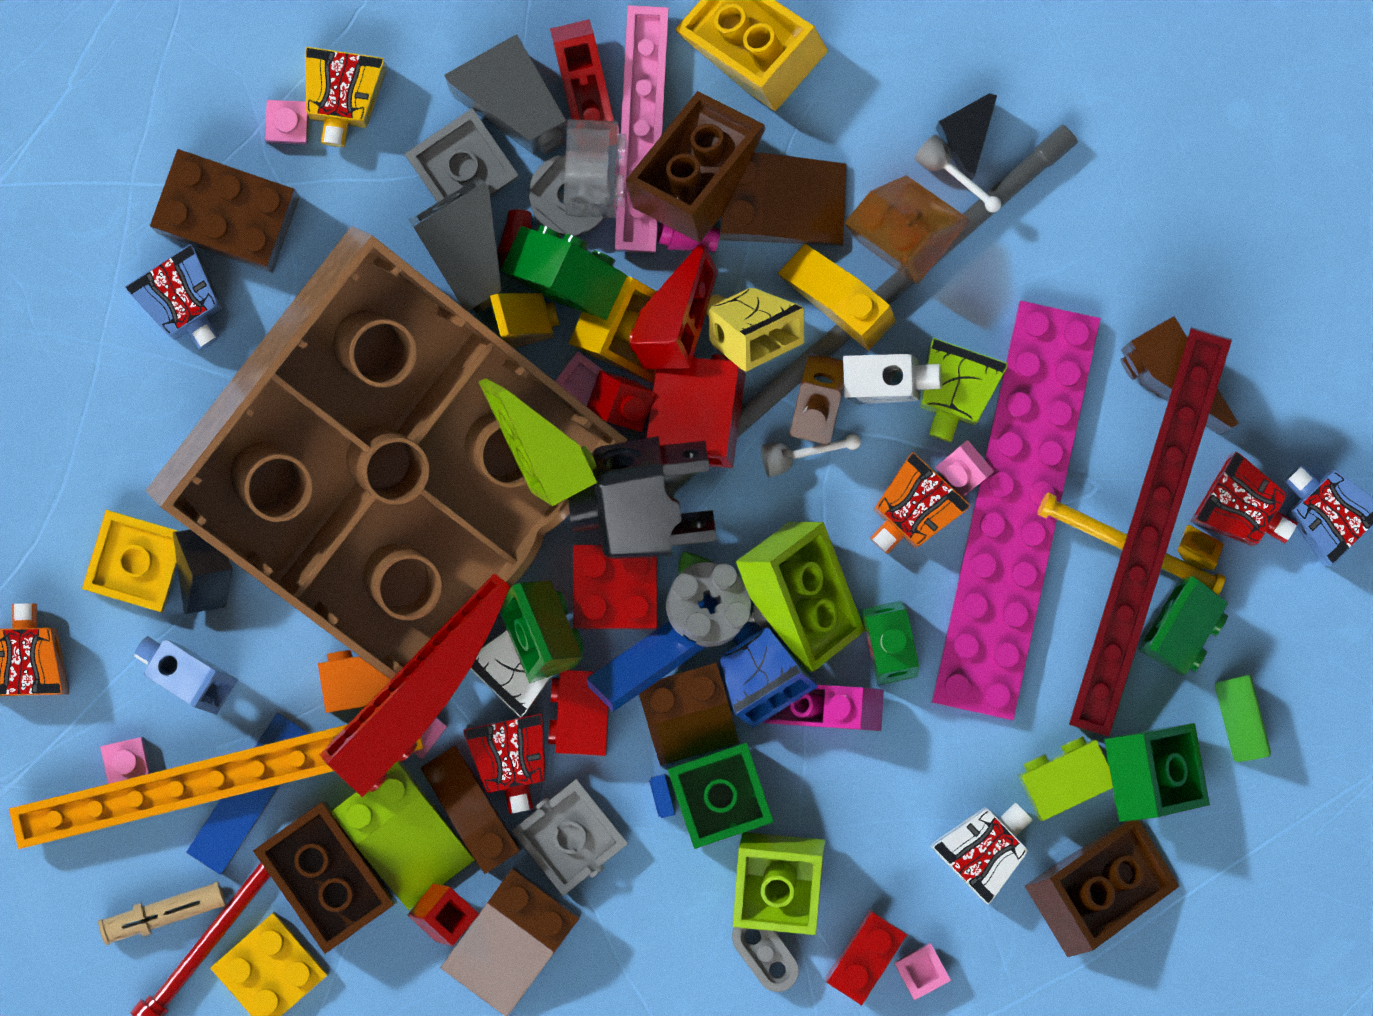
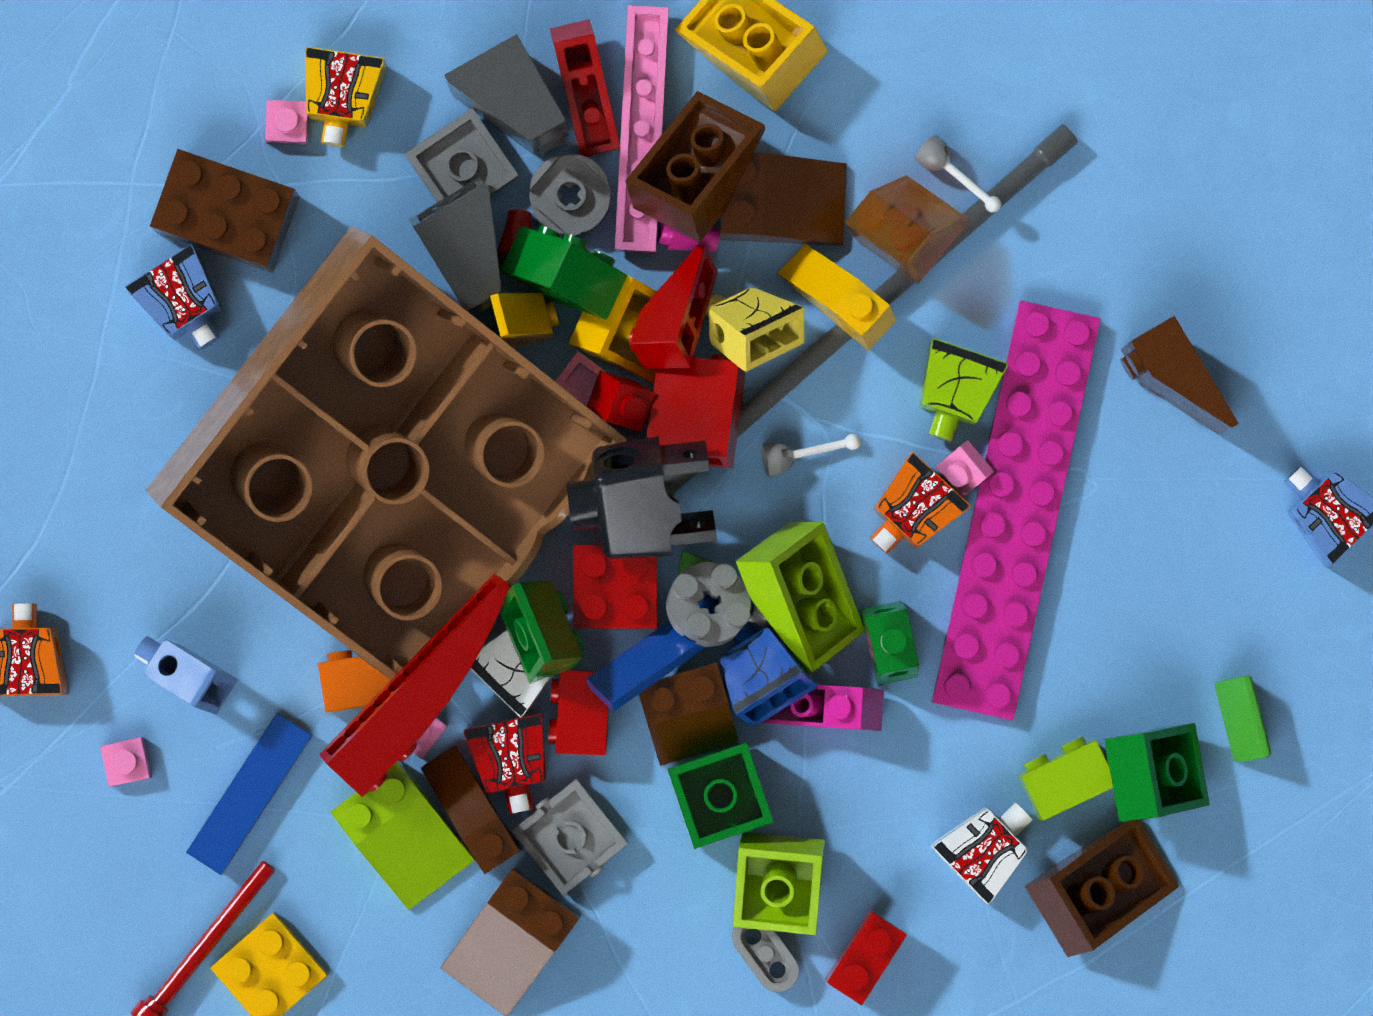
light orange plate [9,724,425,849] -> none
yellow plate [82,510,177,613] -> none
tan pin [98,881,226,945] -> none
black slope [173,529,233,614] -> none
reddish brown brick [253,801,398,954] -> none
red brick [407,883,479,946] -> none
lime slope [479,378,597,506] -> none
clear brick [564,119,627,218] -> none
blue tile [649,774,675,818] -> none
torso [789,353,844,445] -> none
white torso [843,354,942,404] -> none
bright pink plate [894,943,951,1000] -> none
black slope [936,93,997,181] -> none
yellow bar [1037,492,1226,595] -> none
dark red plate [1069,327,1232,737] -> none
green slope [1138,576,1228,675] -> none
yellow slope [1177,525,1224,570] -> none
torso [1190,452,1298,546] -> none

